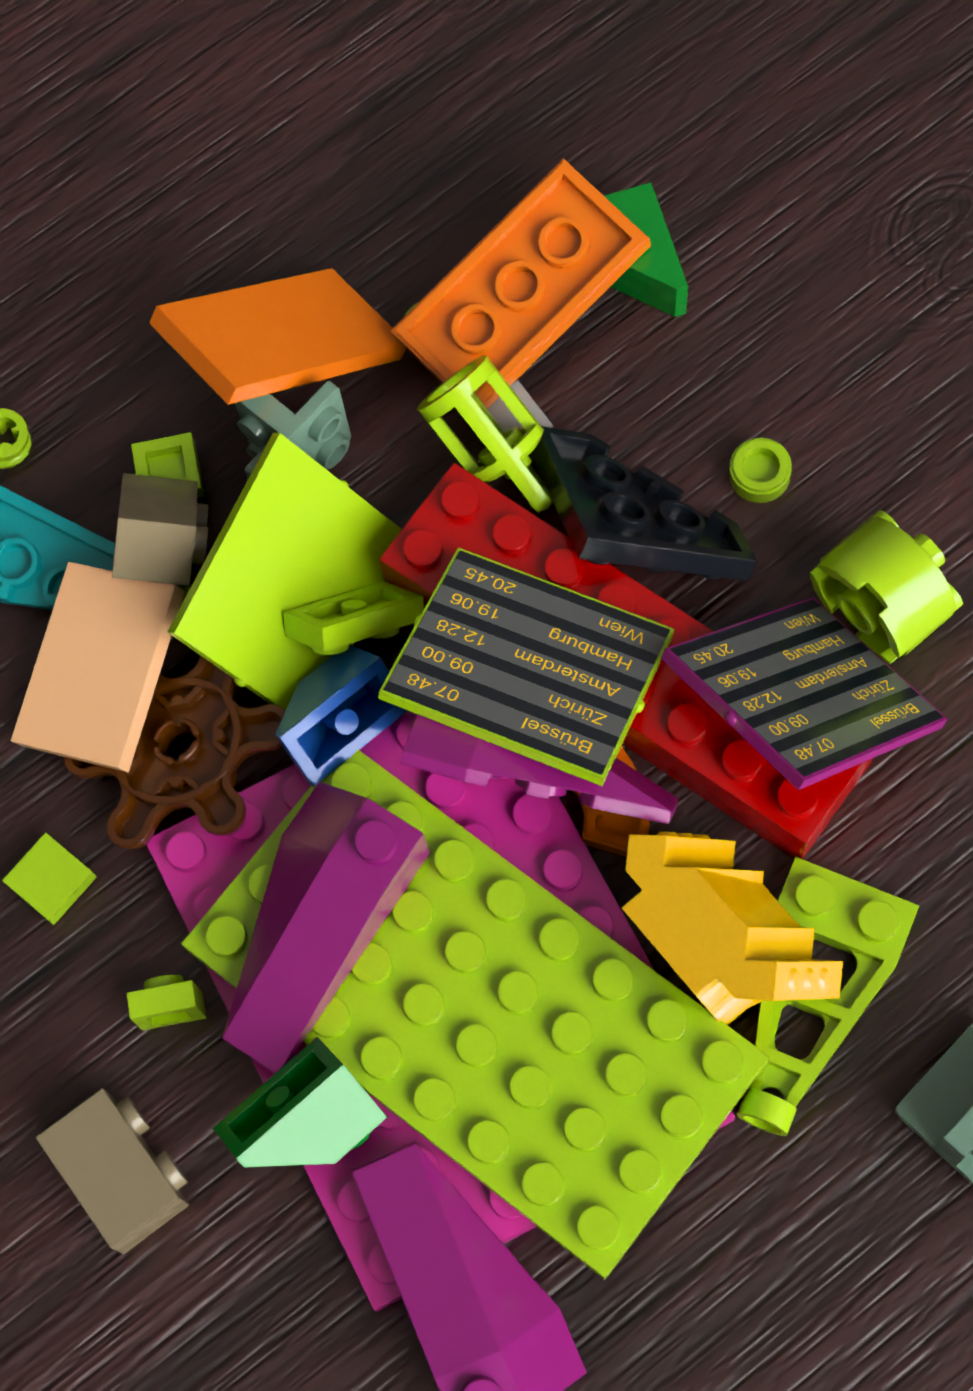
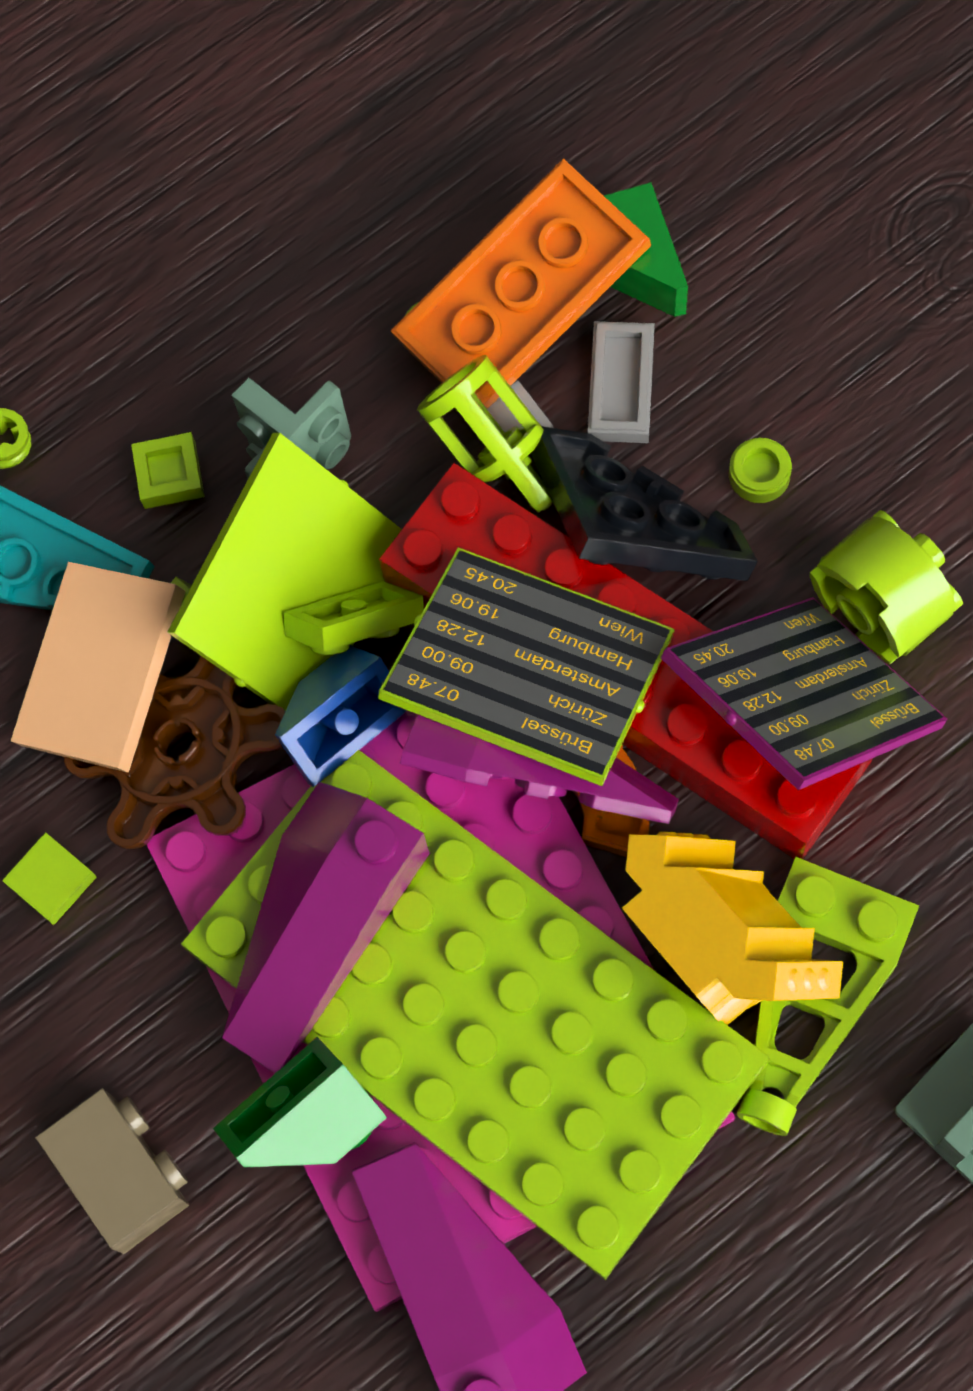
dark tan brick [112,473,208,586] -> none
lime plate [126,975,206,1031] -> none
orange tile [149,268,406,405] -> none
none -> light grey tile [588,321,655,443]

